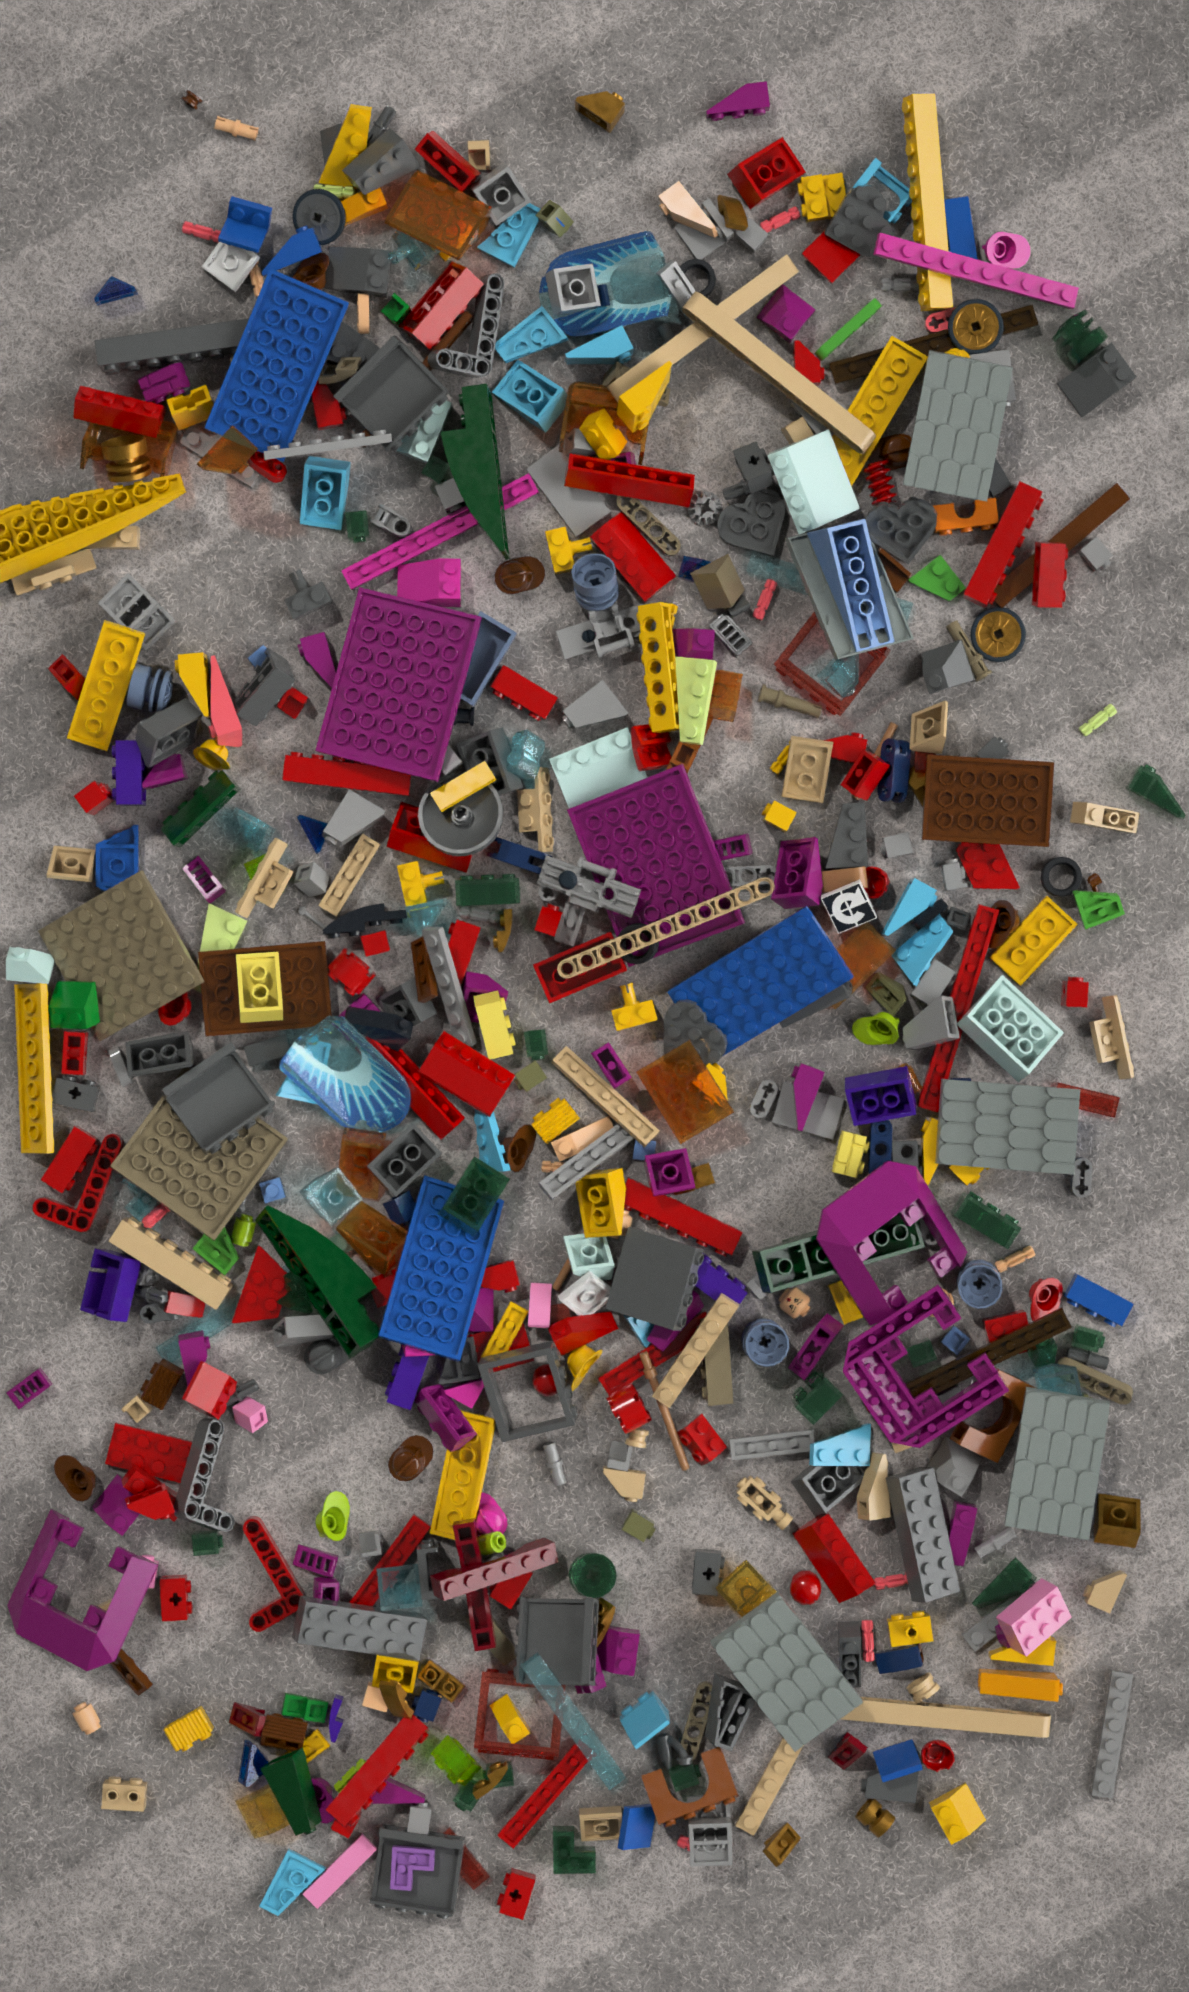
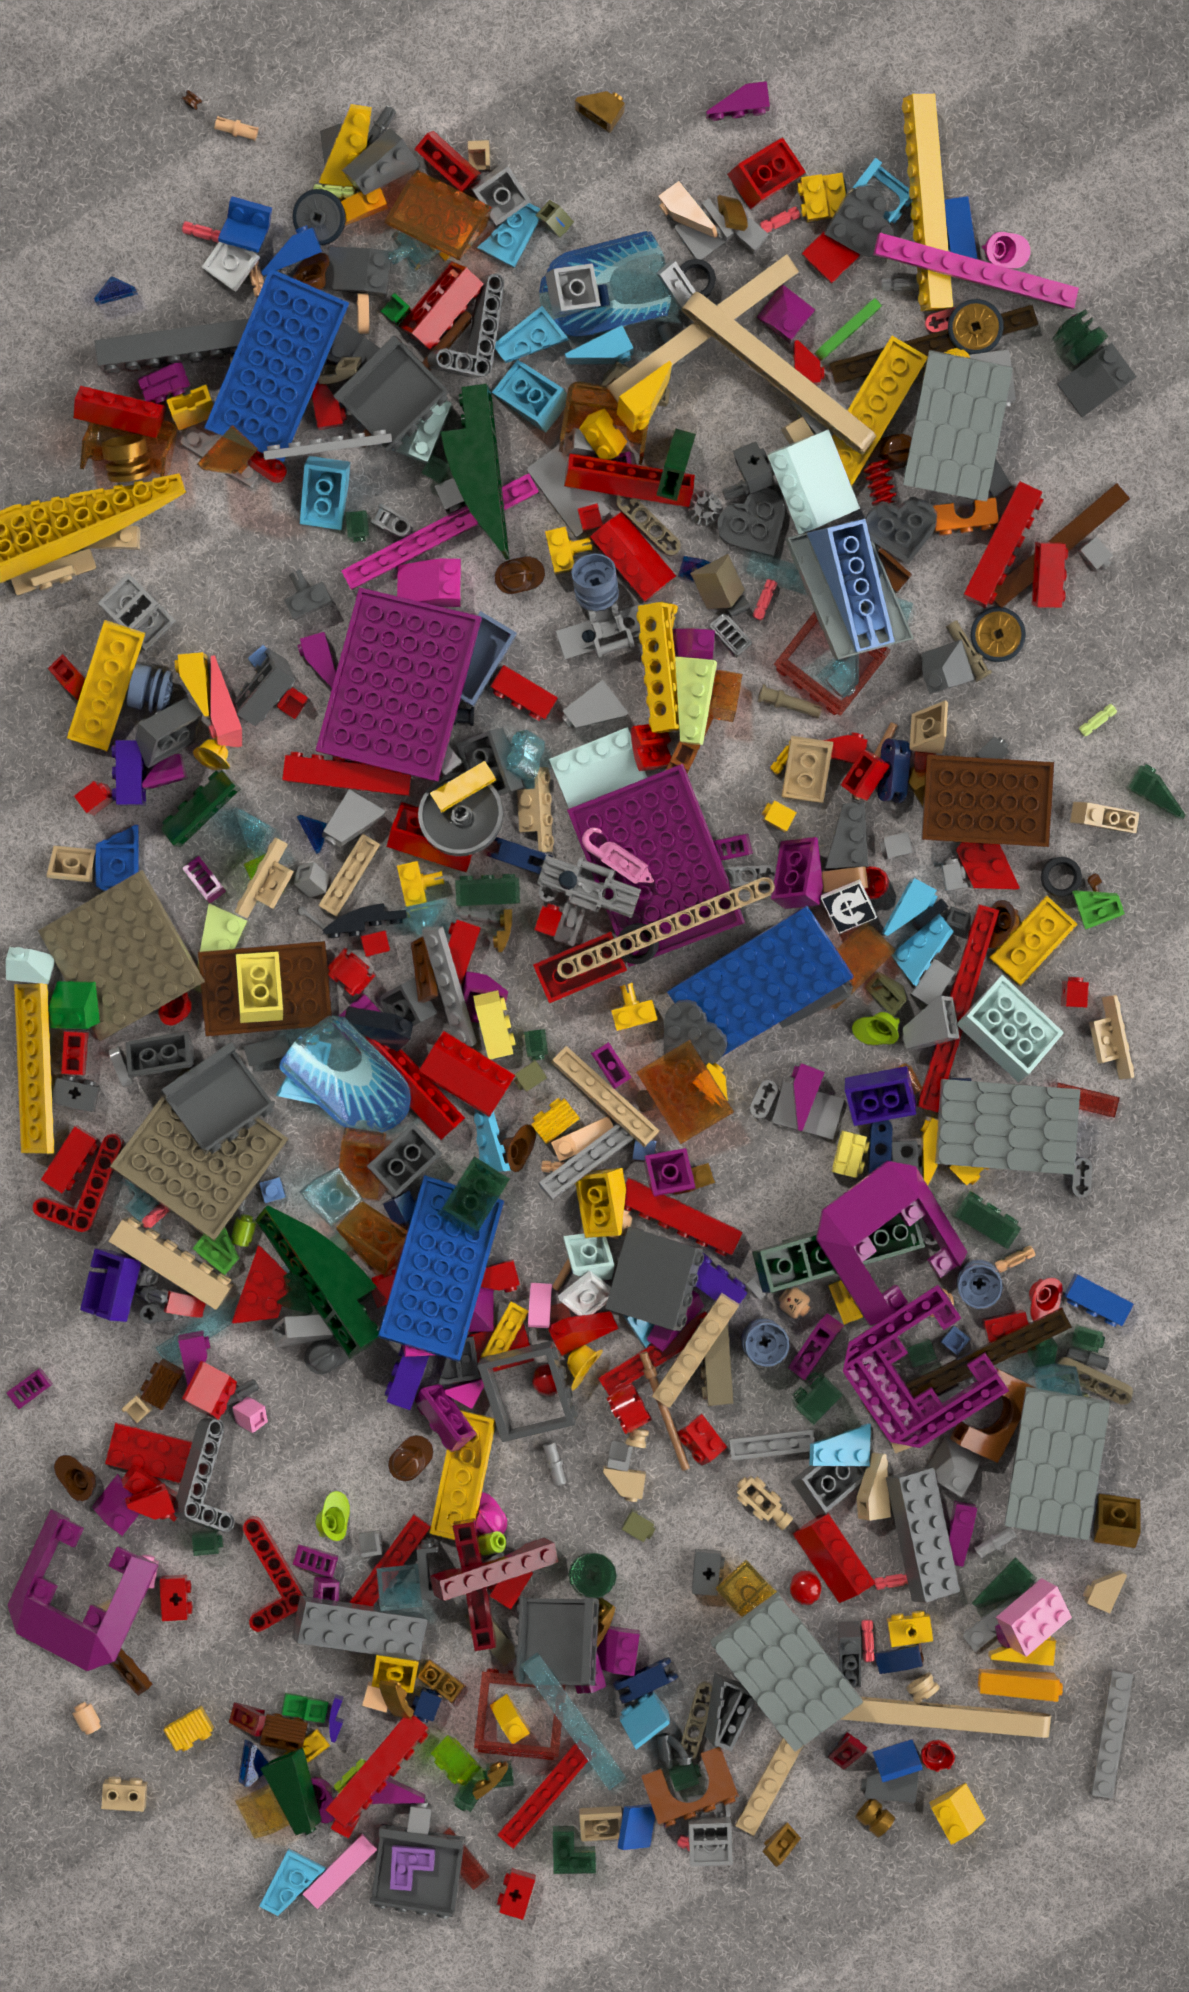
bright green wing [908,555,966,602] -> none
none -> red panel [577,503,603,532]
none -> bright pink plate [582,828,654,884]
none -> dark blue piece [613,1657,679,1704]
none -> dark green slope [656,428,696,501]

